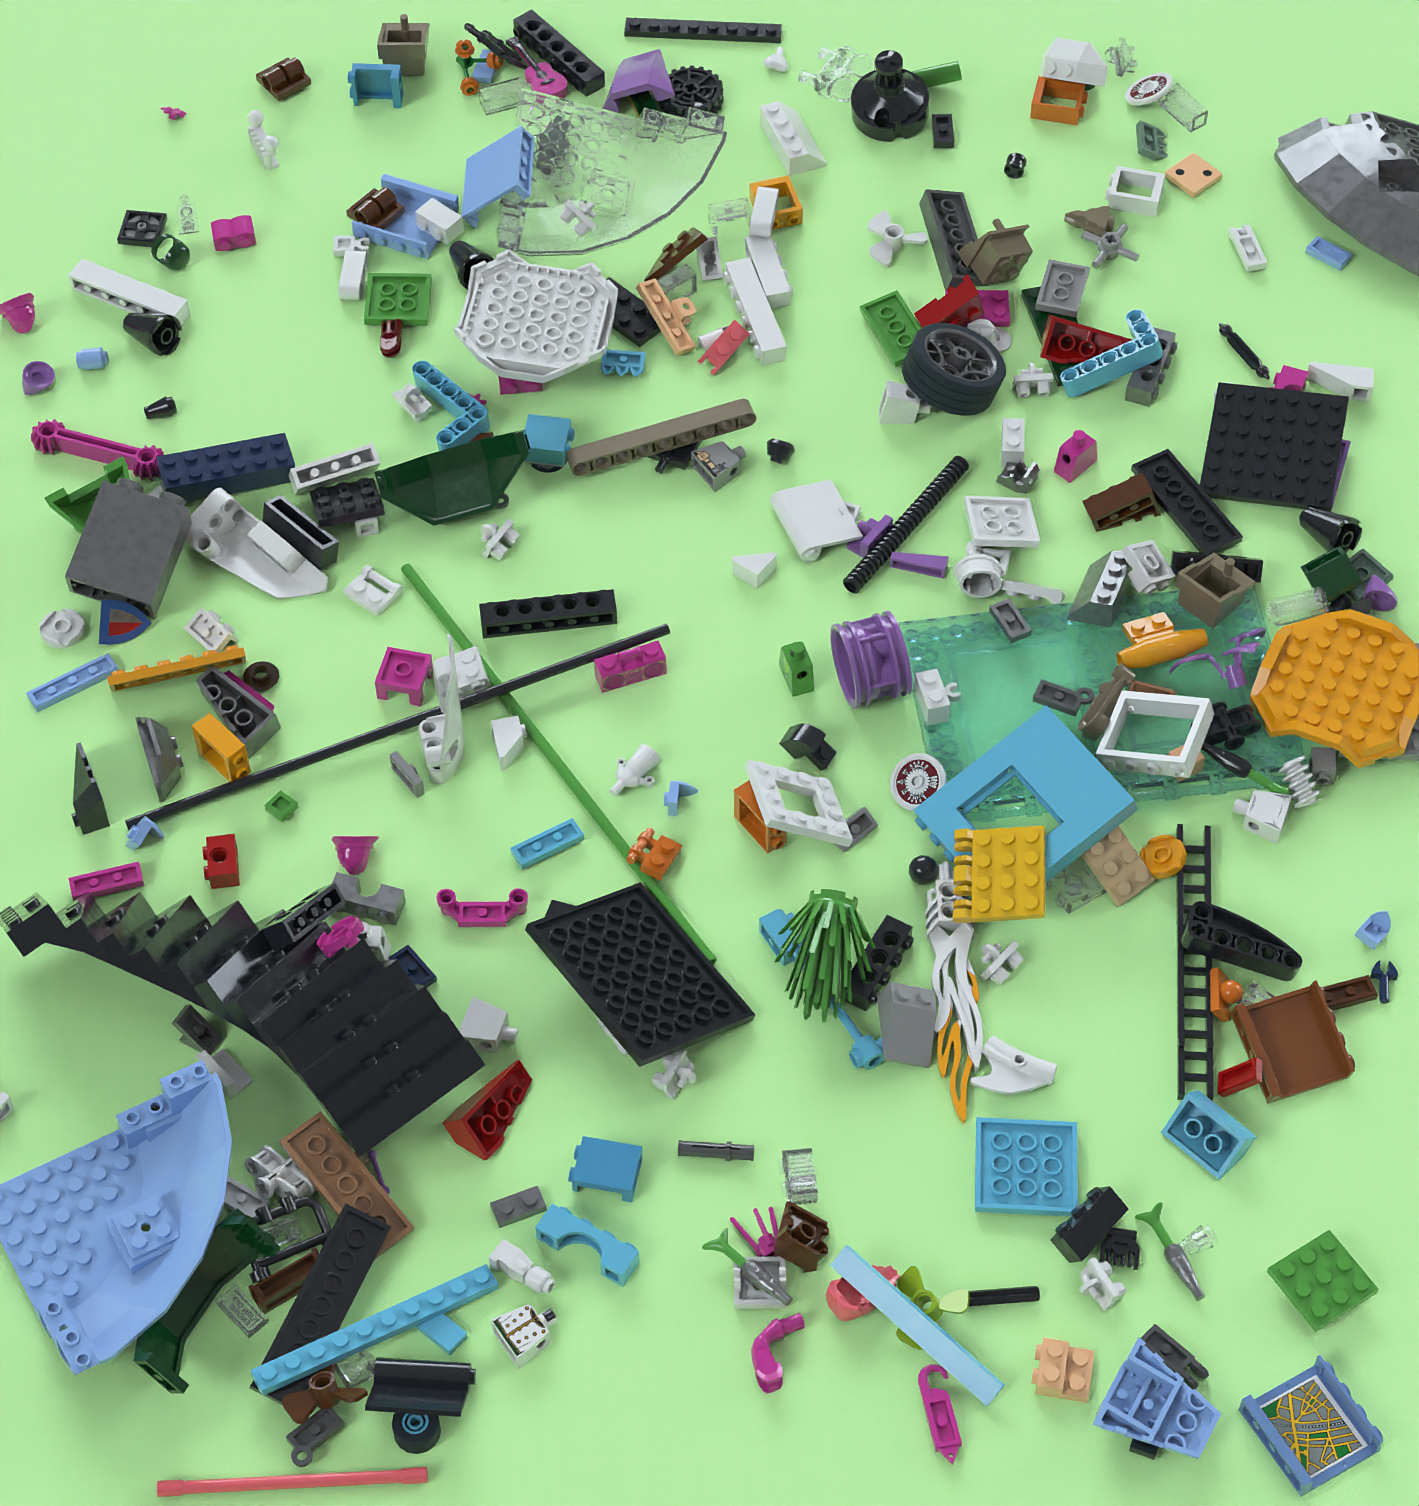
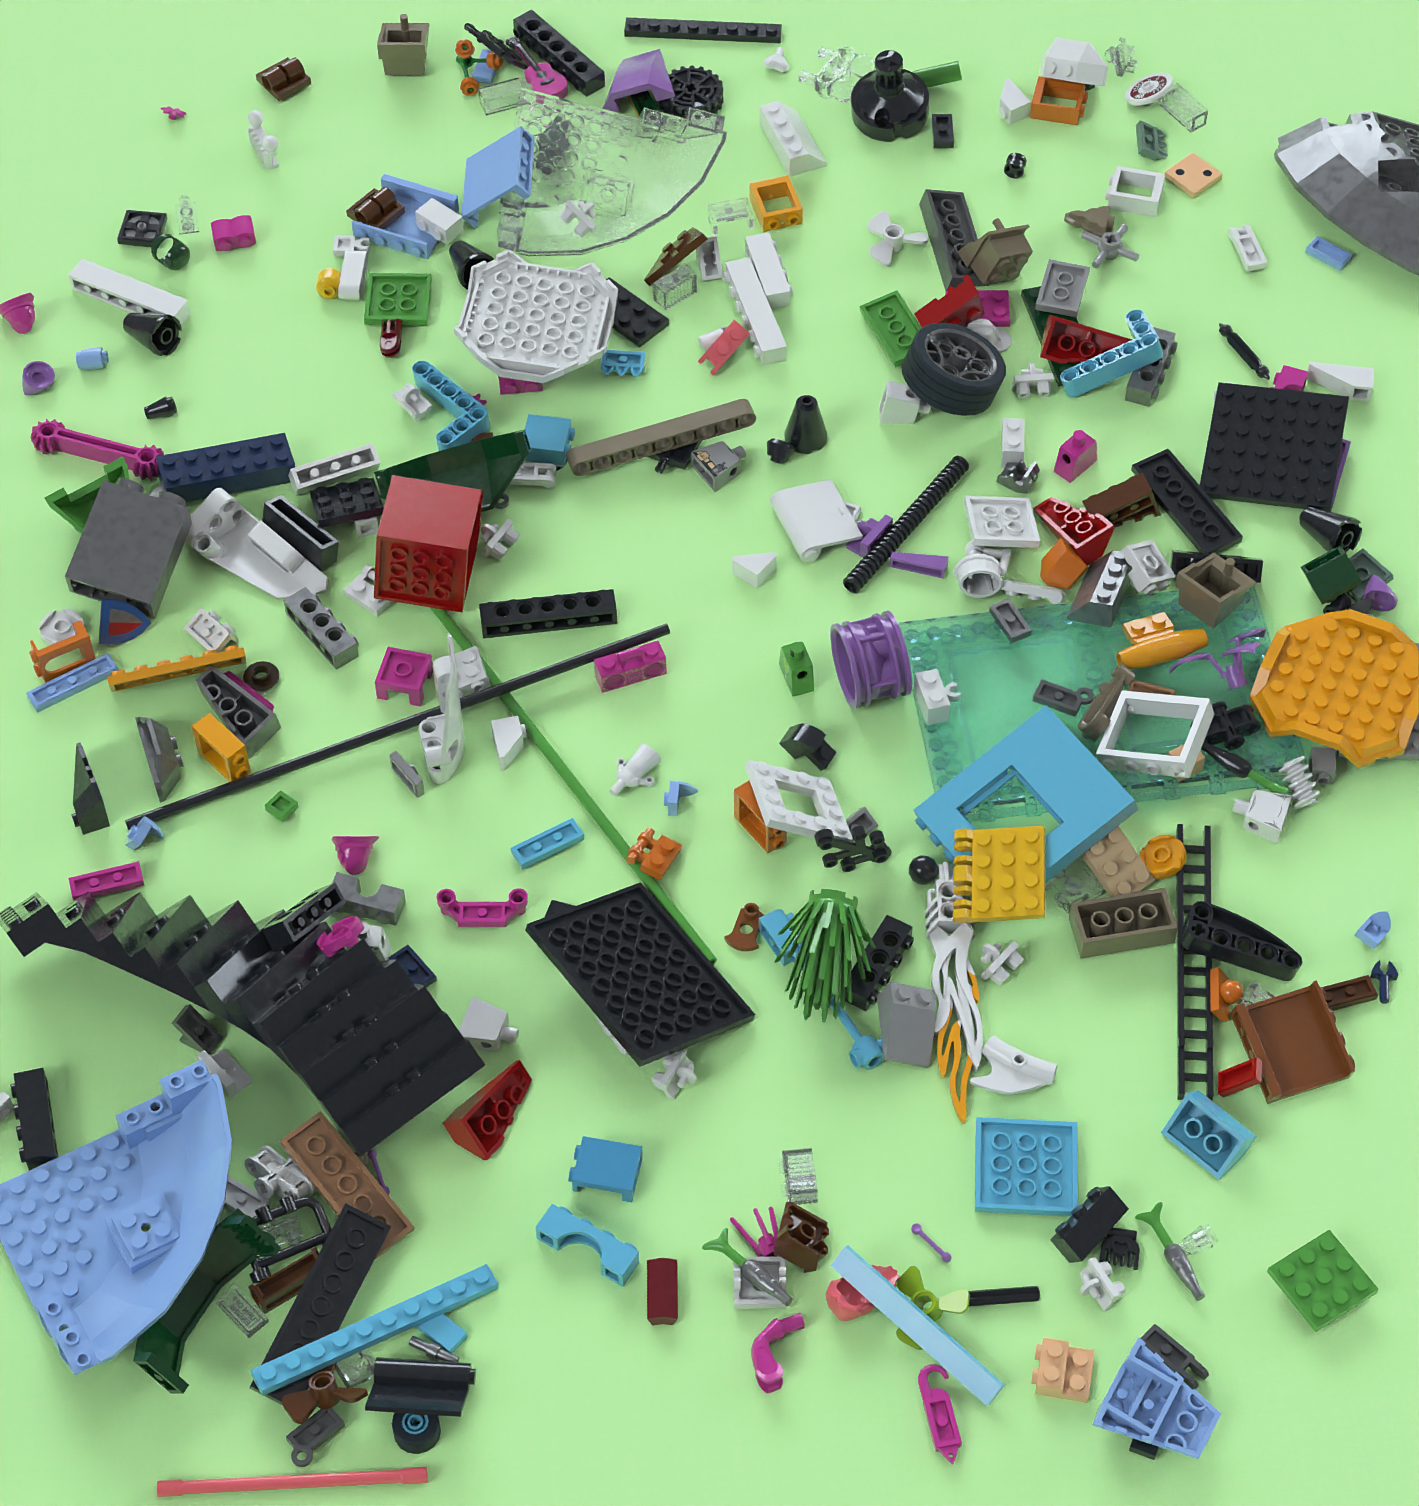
red brick [202,834,240,889] -> none
dark azure panel [347,63,404,108] -> none
white piece [489,1239,555,1294] -> none
flat silver plate [490,1185,547,1228] -> none
white torso [491,1305,558,1369] -> none
light nougat plate [636,278,697,356] -> none
dark grey pin [678,1140,755,1162] -> none
white beam [749,186,779,238] -> none
white shield [890,753,947,811] -> none
panel [1239,1355,1383,1497] -> none
clear brick [1266,587,1330,627] -> none
none -> black brick [10,1067,58,1171]
none -> orange panel [29,620,95,683]
none -> flat silver brick [283,587,359,670]
none -> yellow head [316,268,341,299]
none -> red container [374,475,484,613]
none -> flat silver bar [409,1336,460,1362]
none -> white plate [510,463,556,488]
none -> dark red piece [647,1258,678,1326]
none -> dark orange piece [724,903,764,951]
none -> black cone [784,395,827,454]
none -> black plant [814,826,892,872]
none -> medium lavender hinge [911,1223,952,1263]
none -> white slope [998,78,1031,125]
none -> red wedge [1033,497,1115,566]
none -> orange slope [1040,538,1089,590]
none -> dark tan brick [1069,888,1178,959]

